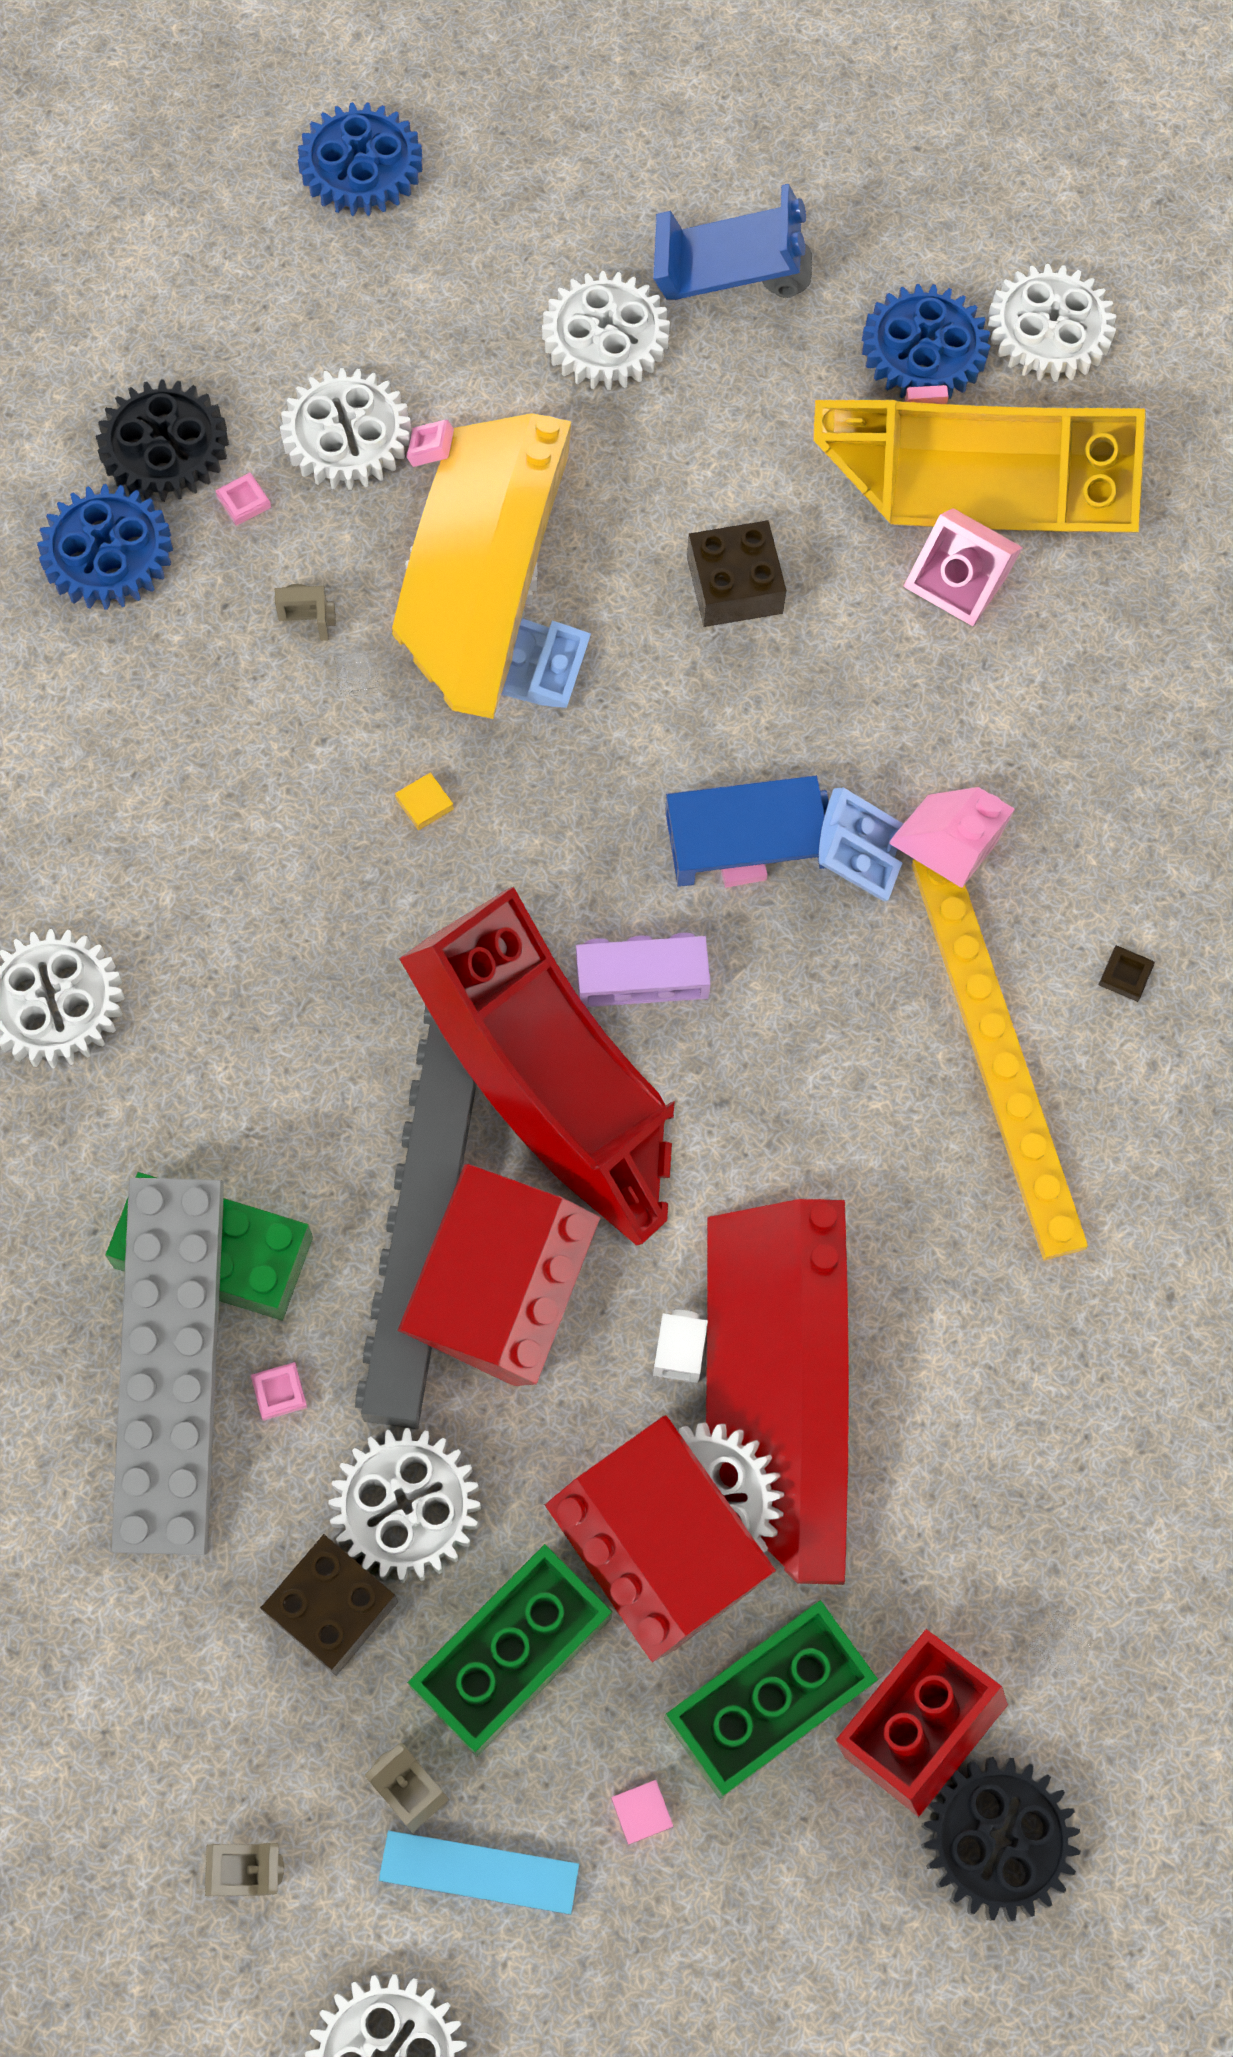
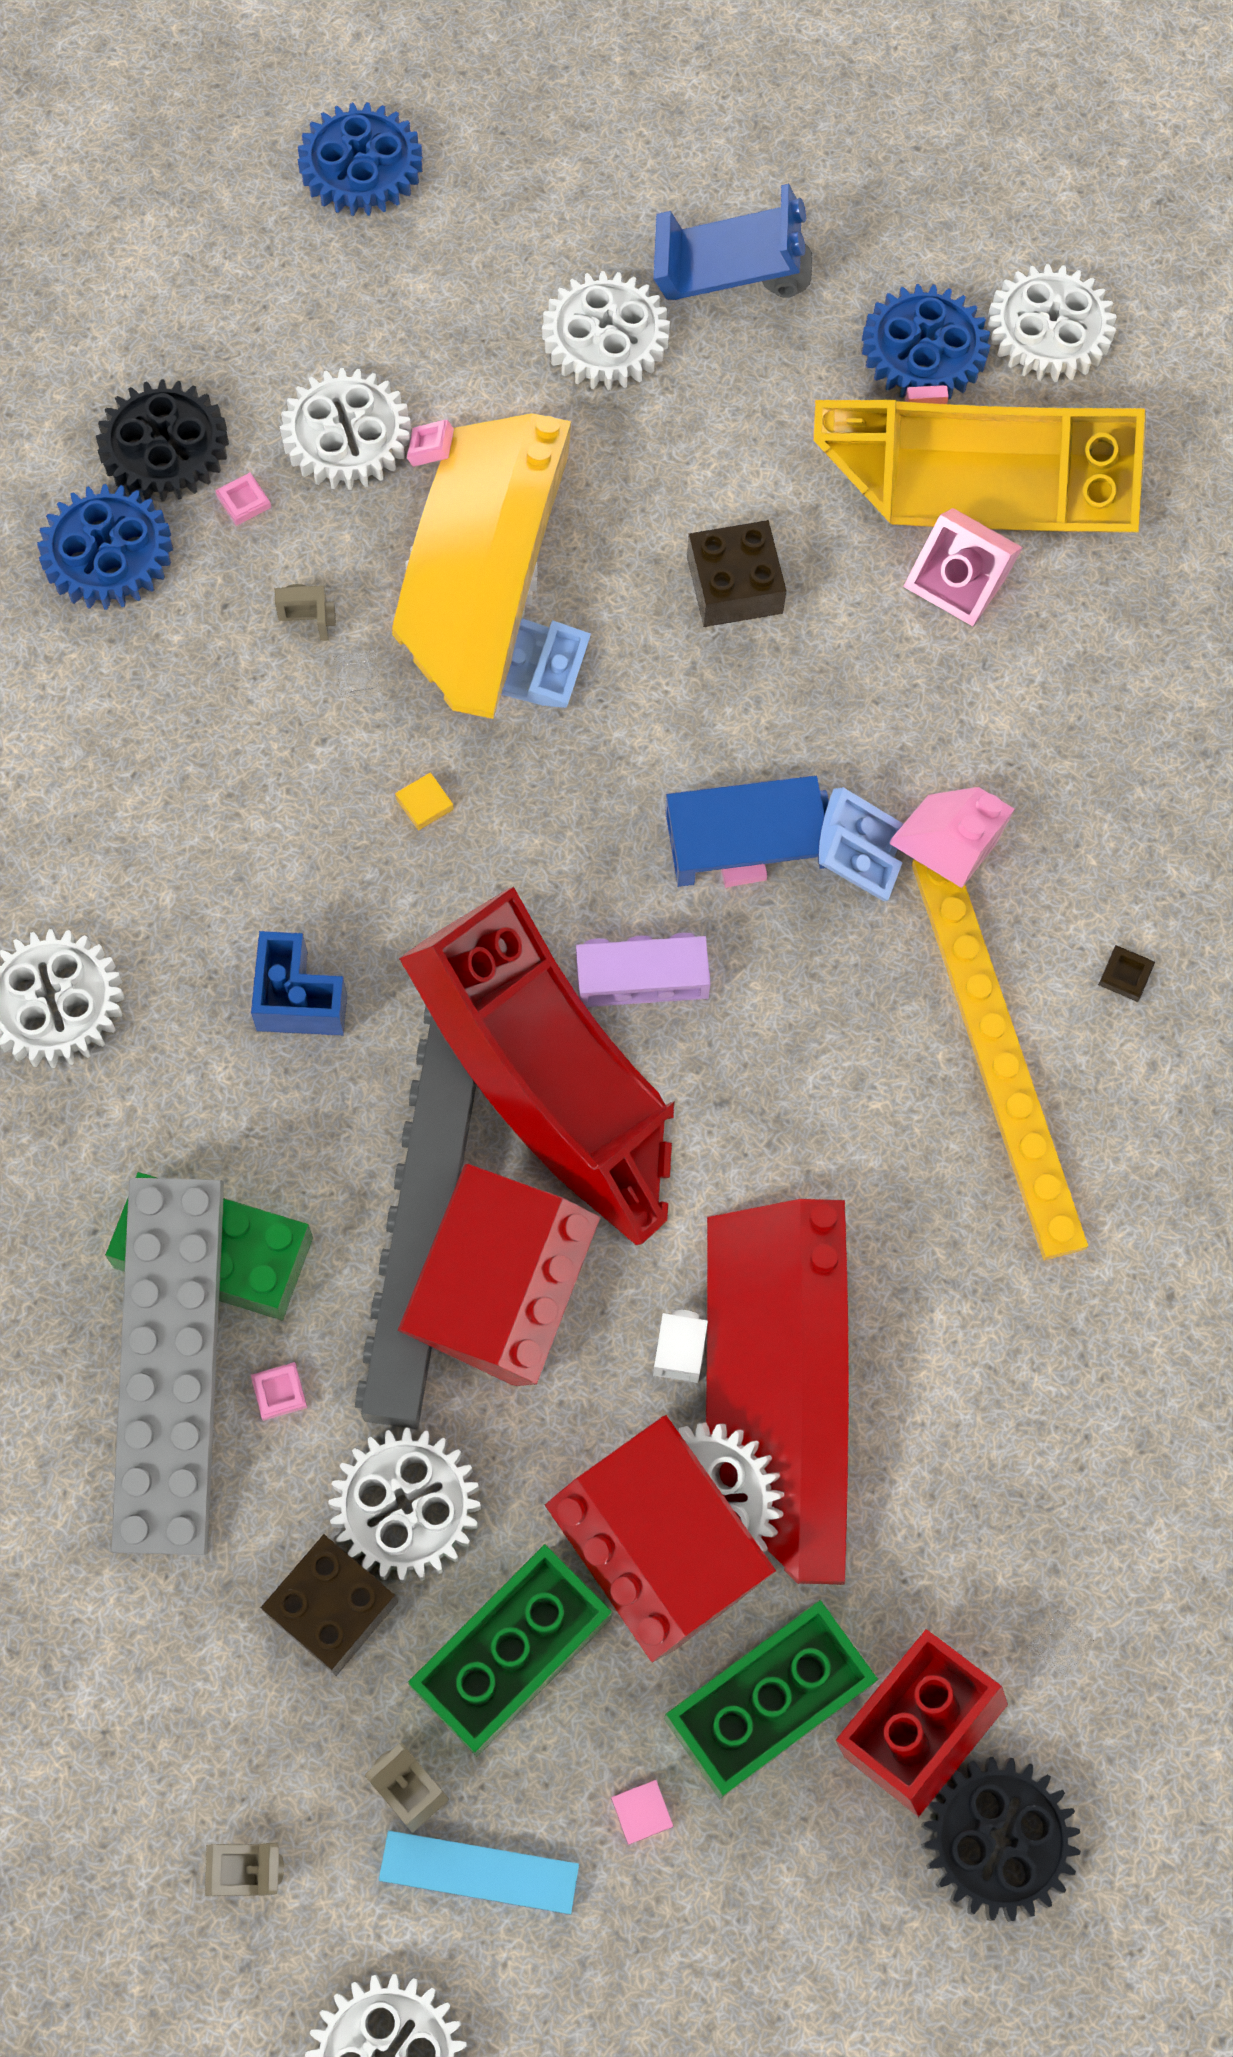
none -> blue brick [251,931,347,1036]

